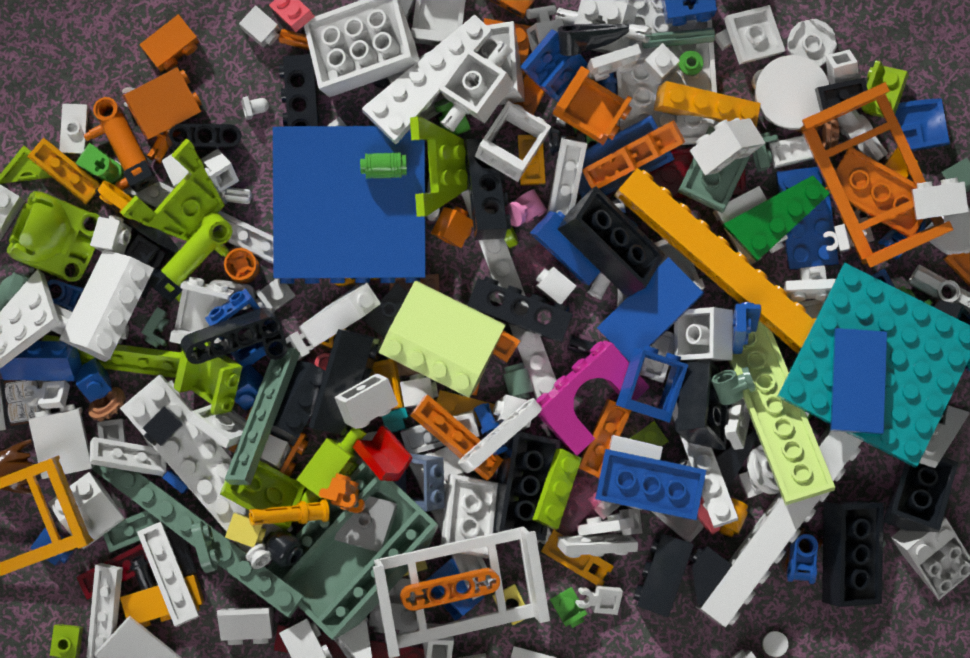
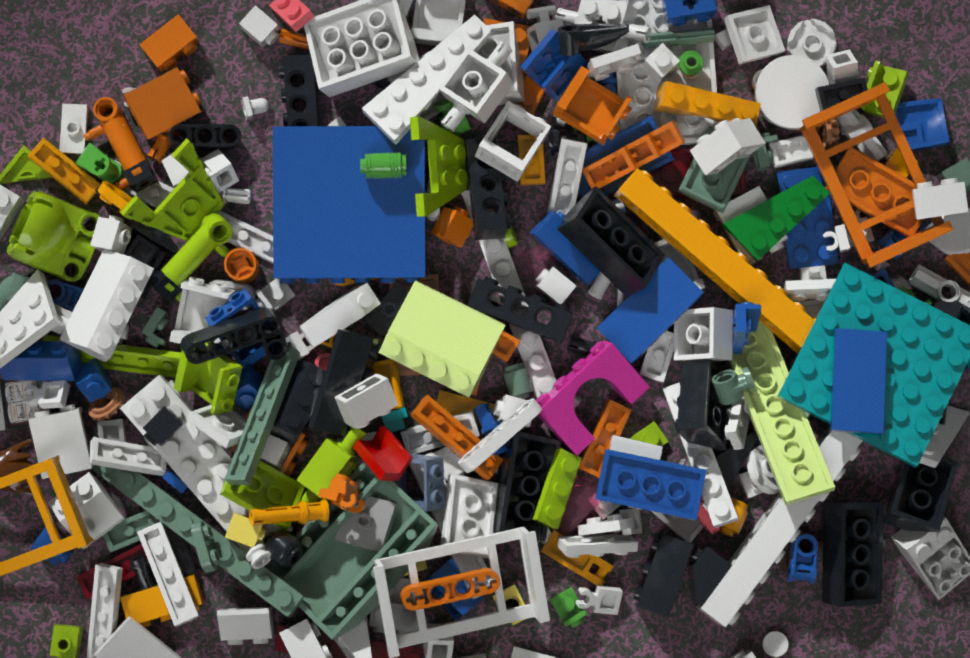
white brick [400,374,438,408] -> none
bright pink piece [505,189,547,227] -> none
blue window [616,345,688,423] -> none

